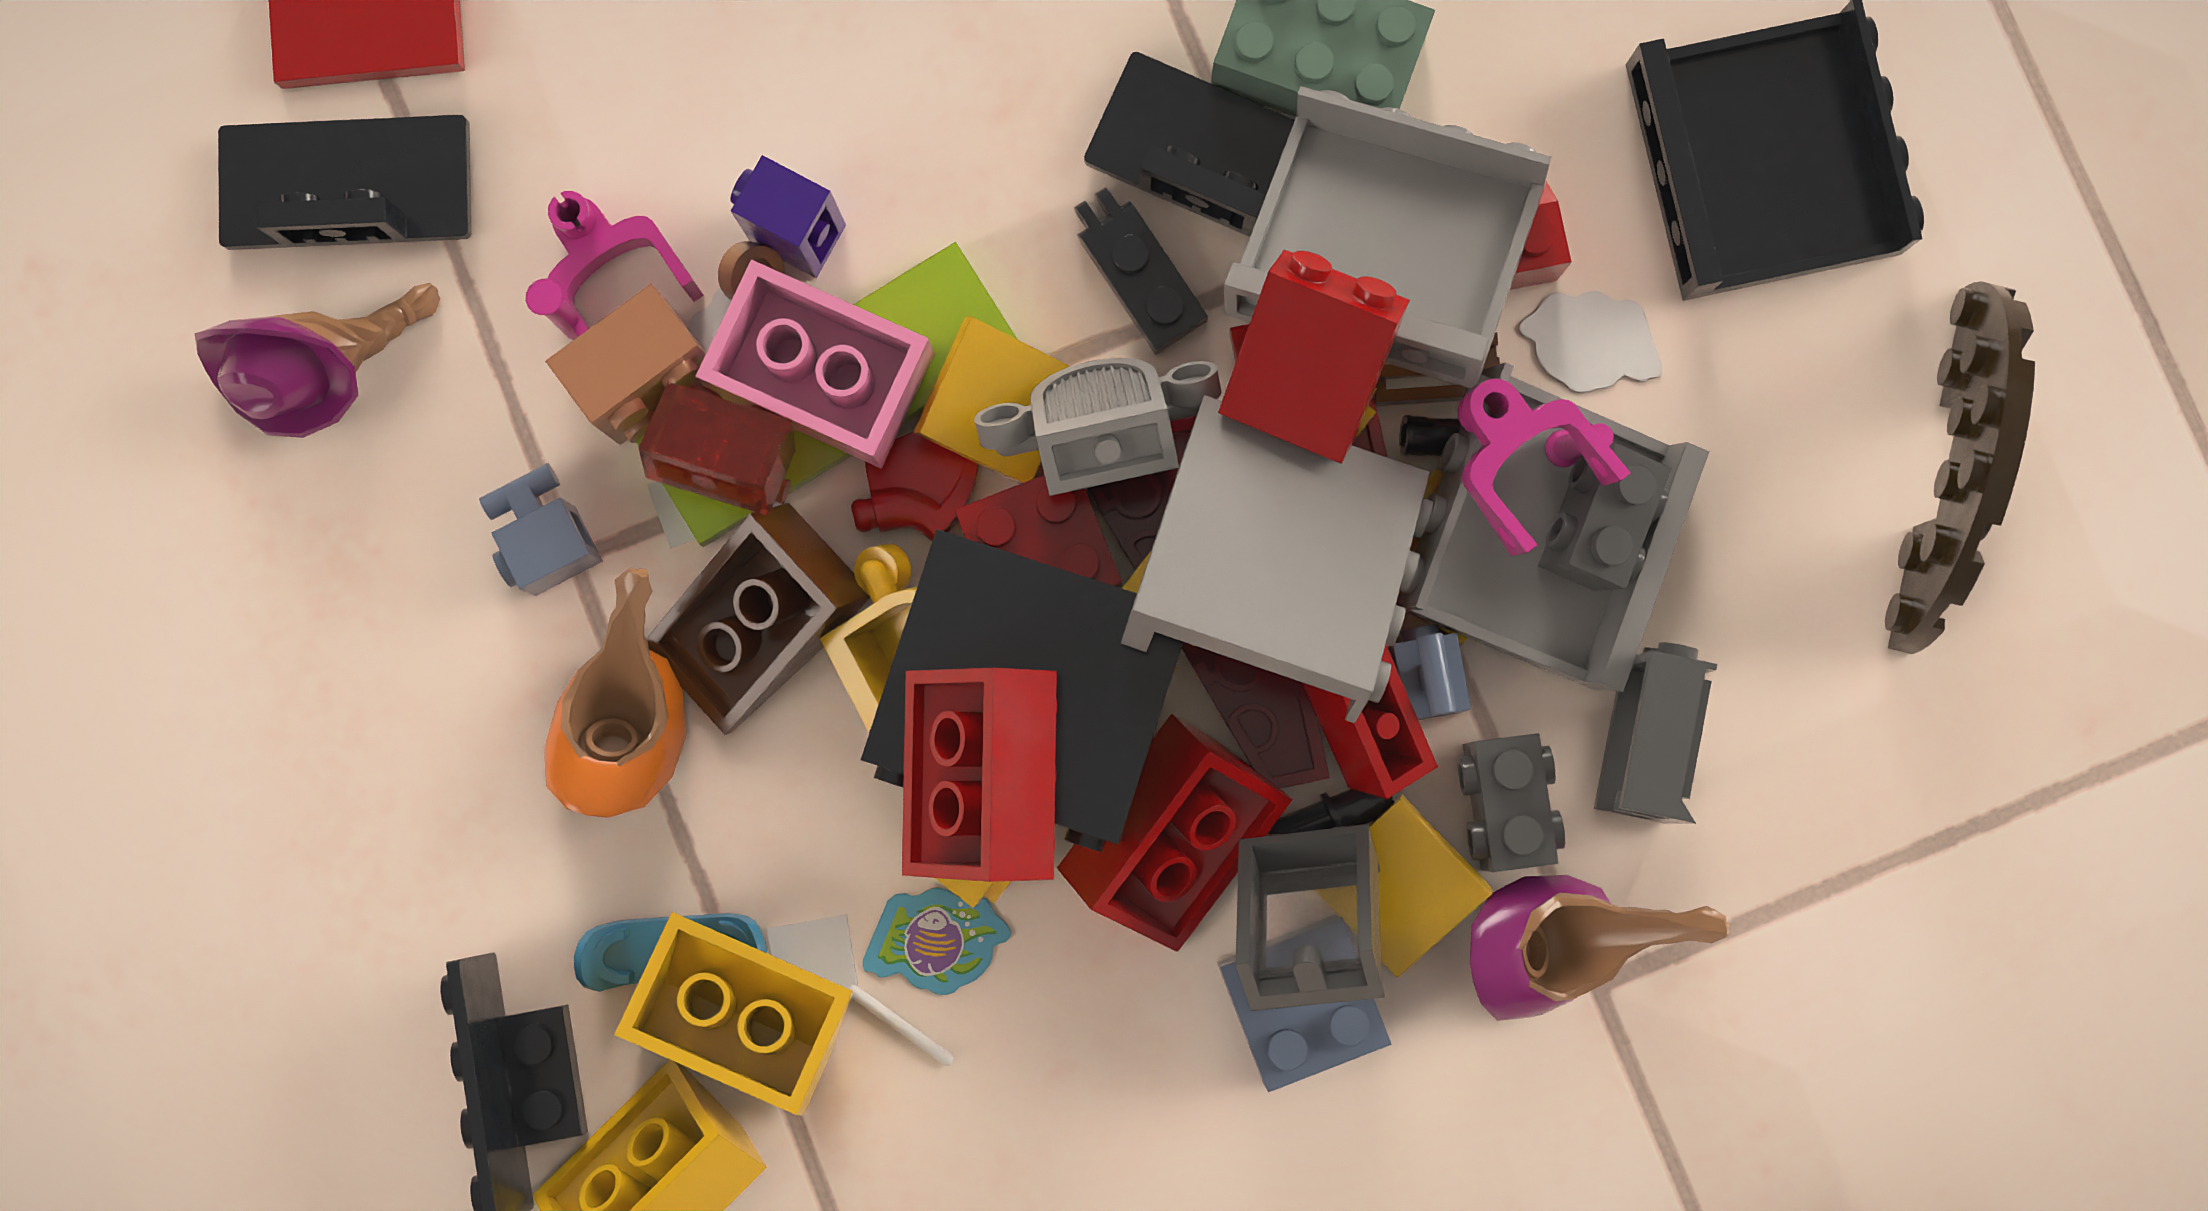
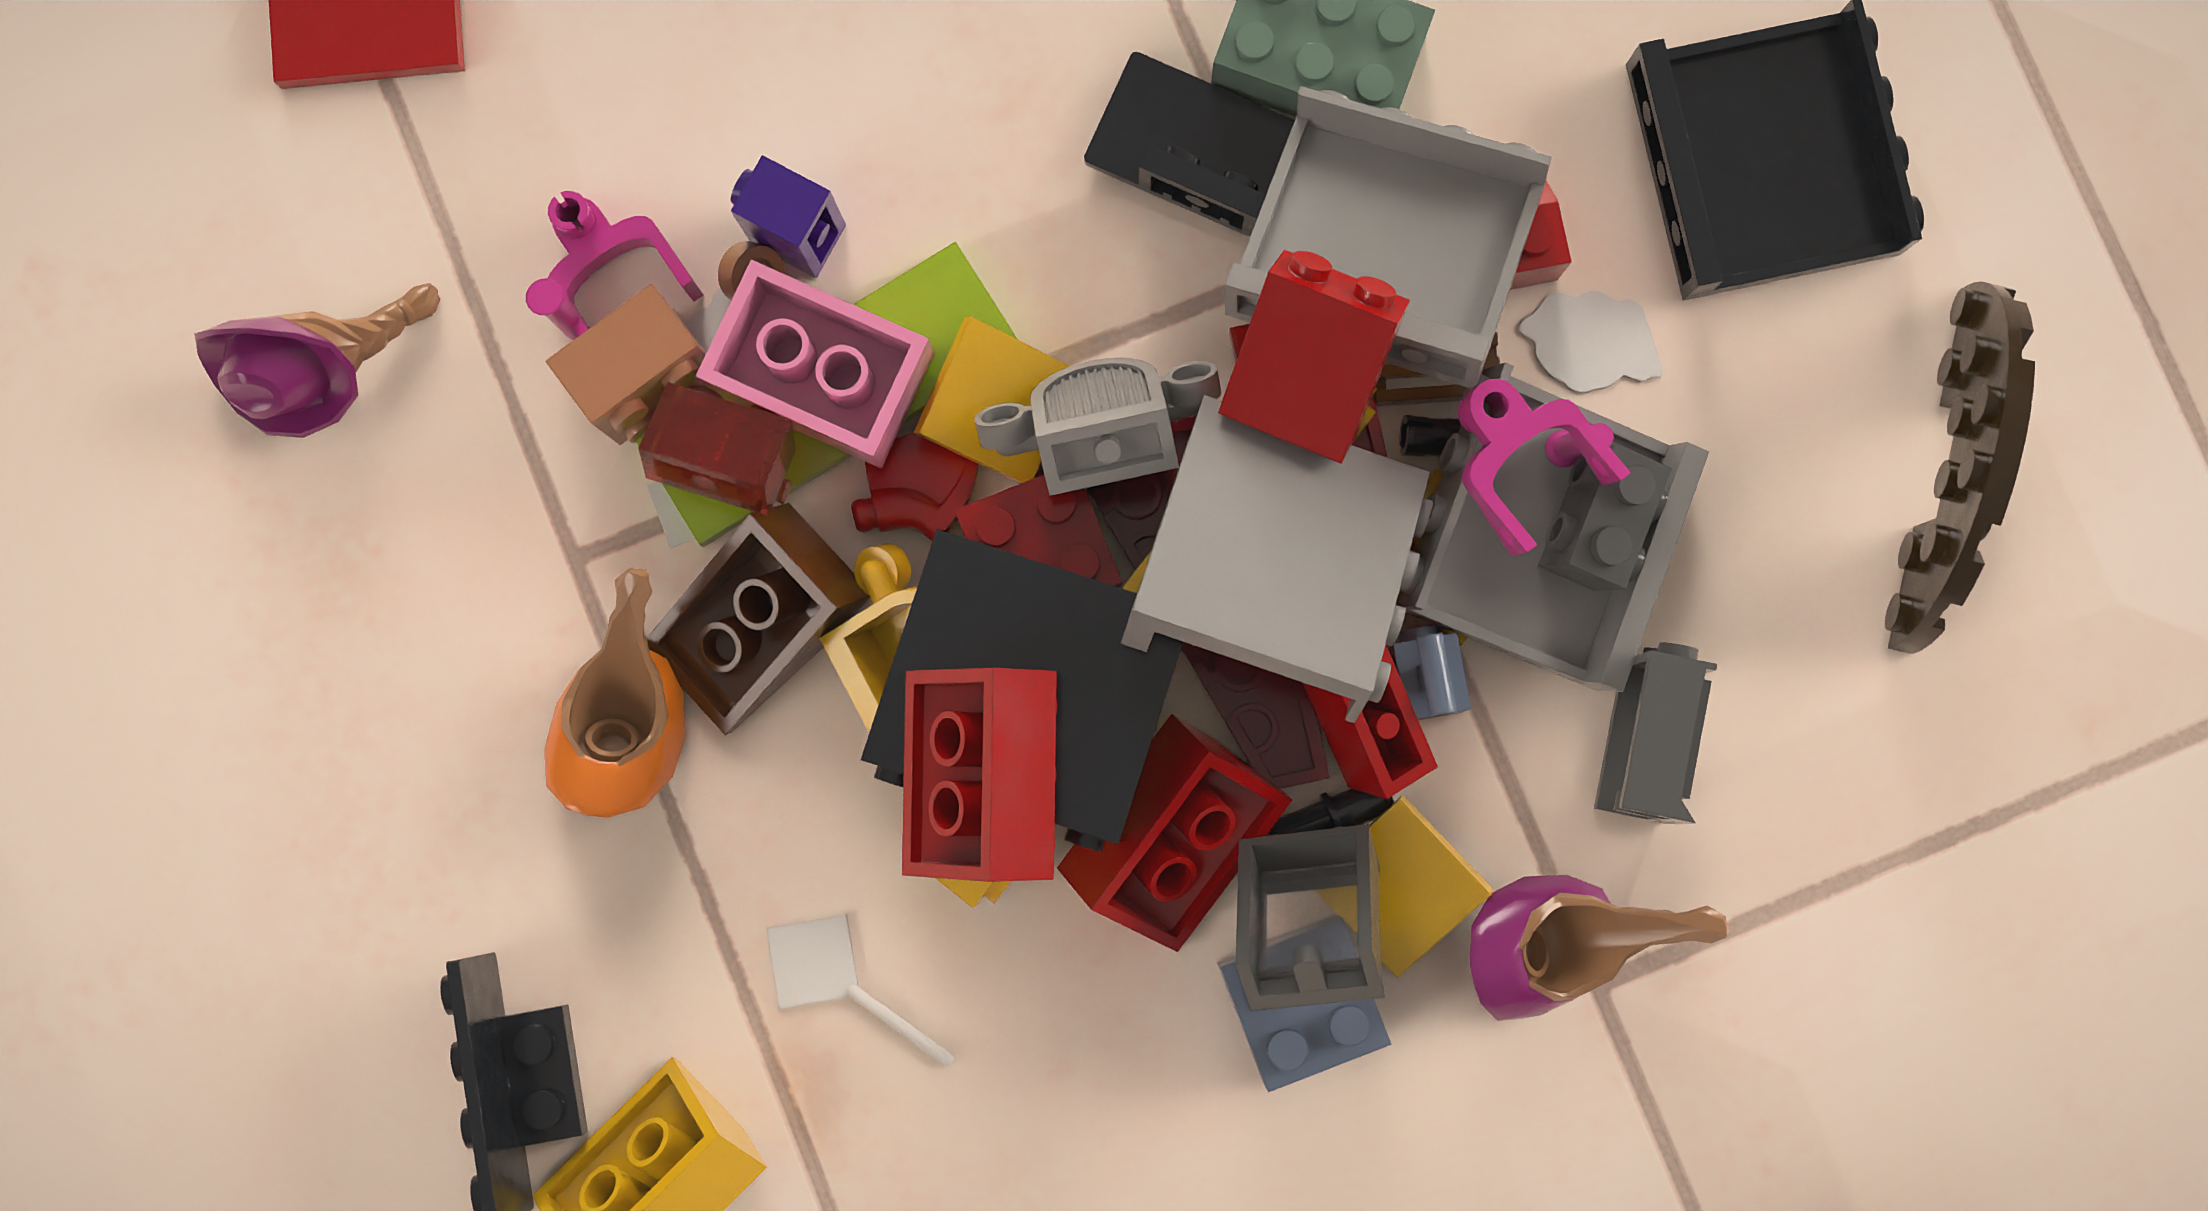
black bracket [218,115,471,250] -> none
sand blue brick [479,463,603,596] -> none
dark azure piece [574,913,768,992] -> none
yellow slope [614,912,853,1115] -> none
sticker [863,887,1011,995] -> none
black hinge [1074,187,1208,355] -> none
dark grey brick [1457,733,1565,872] -> none

